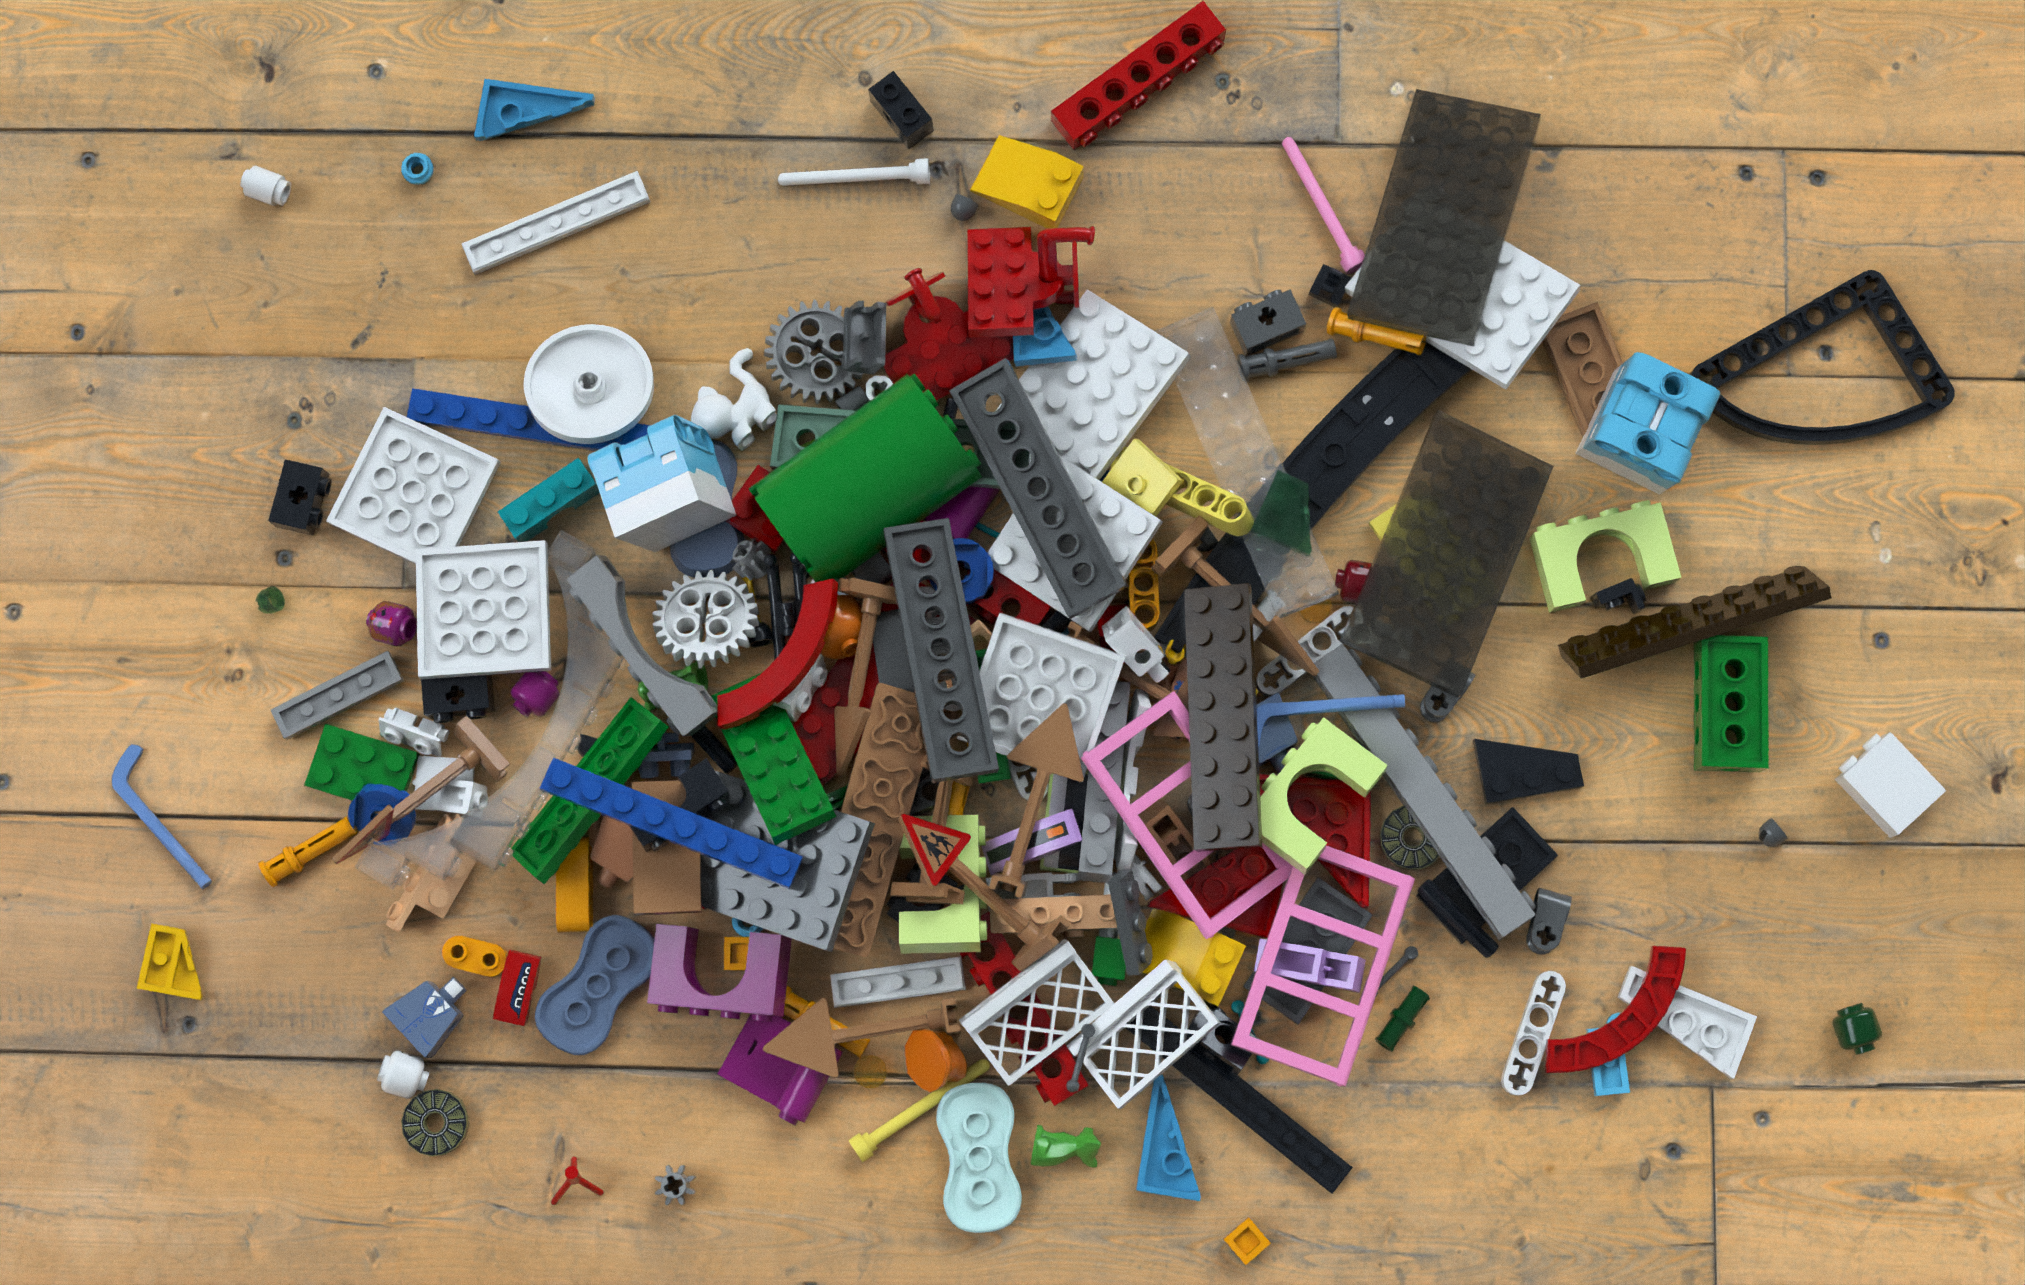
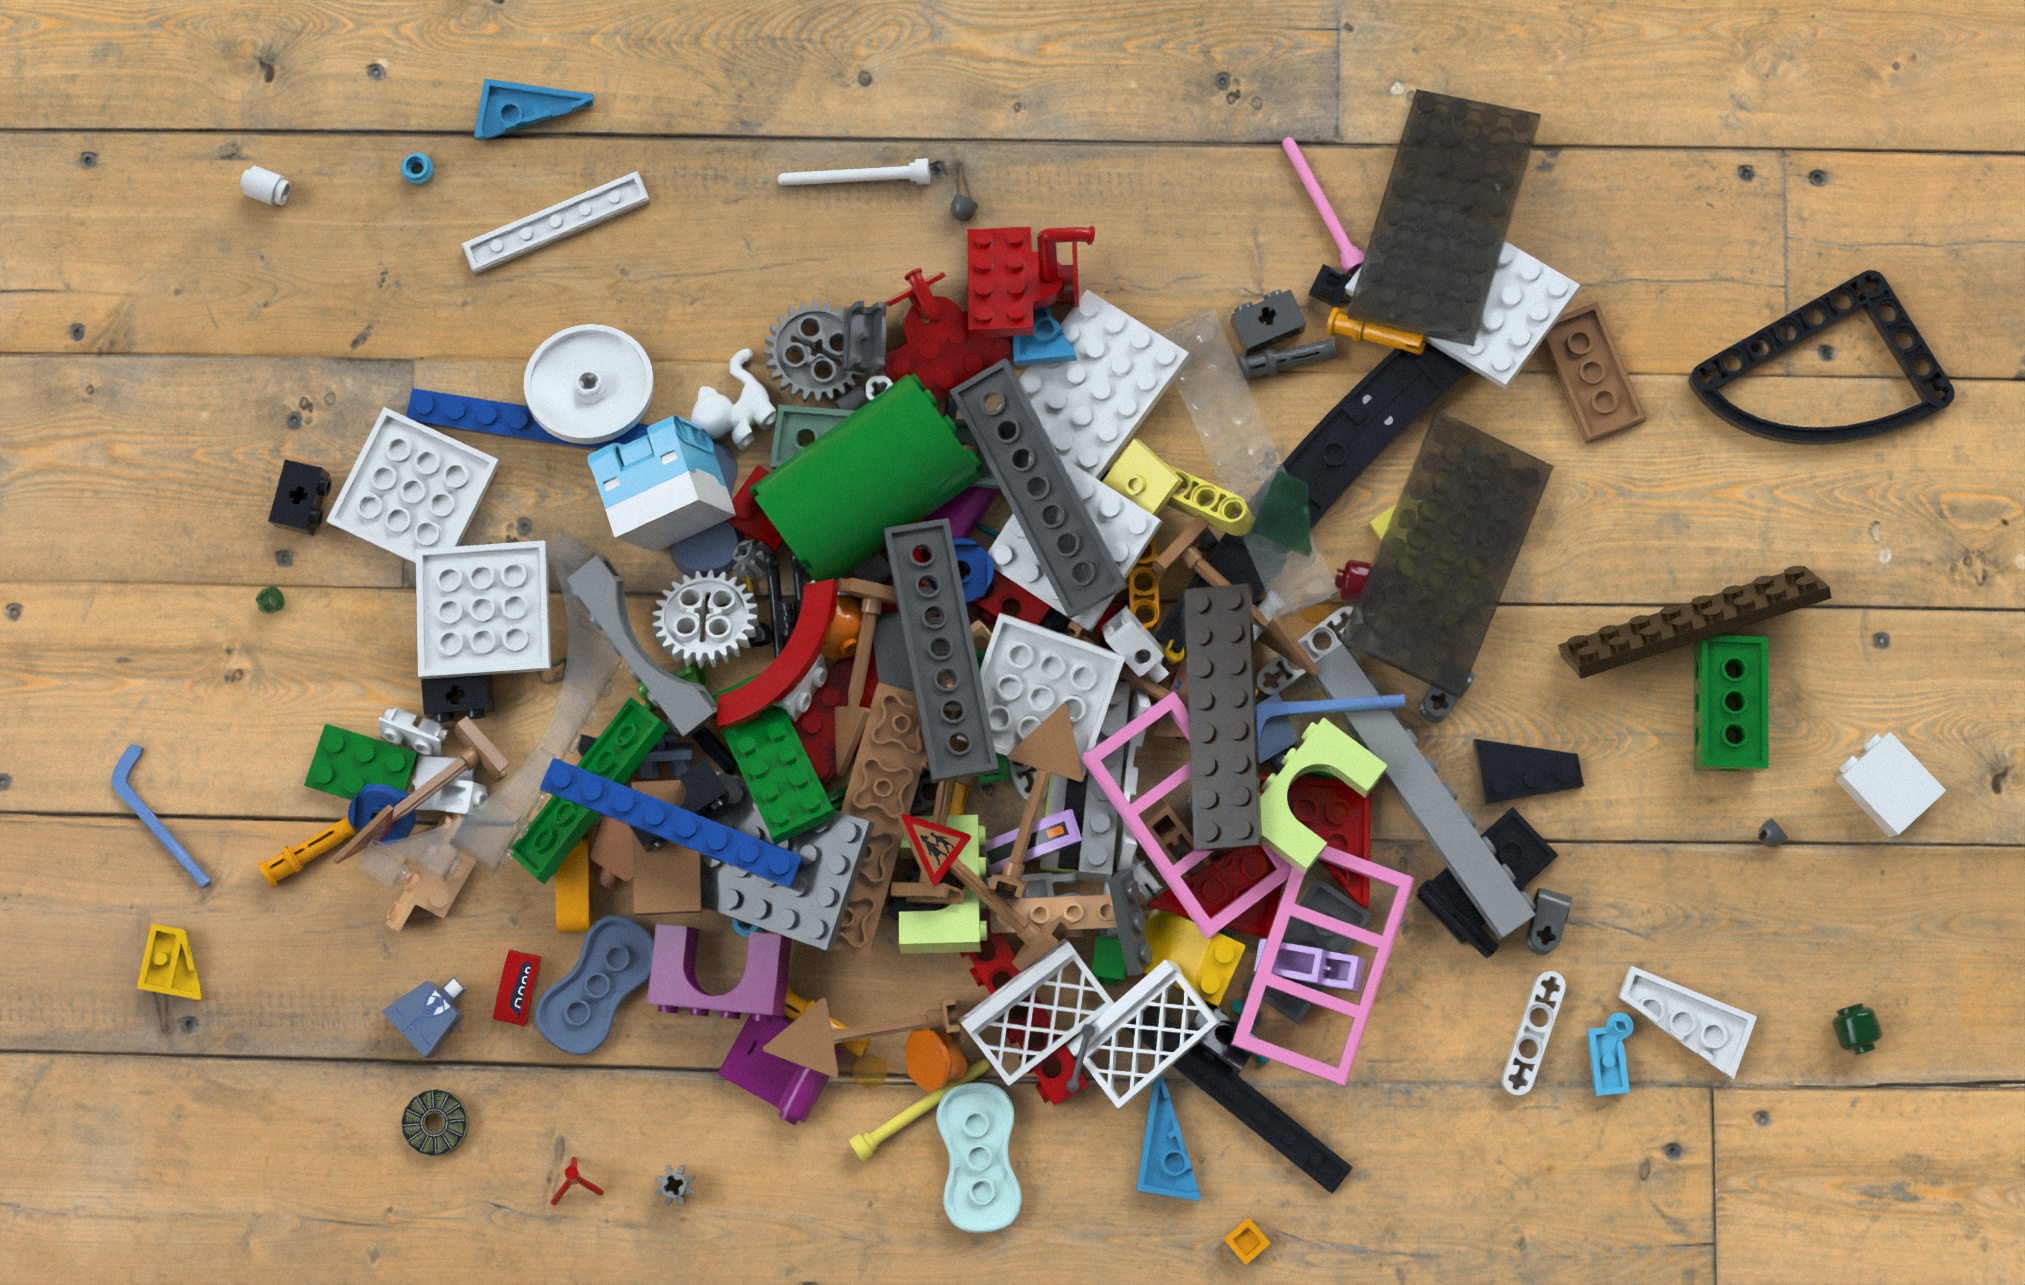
light grey plate [271,651,404,740] -> none
magenta head [366,601,417,646] -> none
white head [377,1050,429,1099] -> none
light orange plate [442,936,508,977] -> none
teal arch [497,458,600,542] -> none
magenta head [511,671,560,718] -> none
light orange plate [724,937,749,971] -> none
white tile [830,957,966,1008] -> none
black brick [868,71,934,149] -> none
yellow slope [970,135,1084,228] -> none
bright green animal [1031,1125,1101,1168] -> none
red brick [1051,1,1226,150] -> none
dark green pin [1375,986,1430,1052] -> none
dark grey hinge [1376,946,1418,996] -> none
tile [1380,805,1439,870] -> none
yellowish green arch [1529,500,1681,613] -> none
red tile [1545,946,1686,1073] -> none
medium azure piece [1575,352,1721,495] -> none
black bracket [1590,578,1646,614] -> none

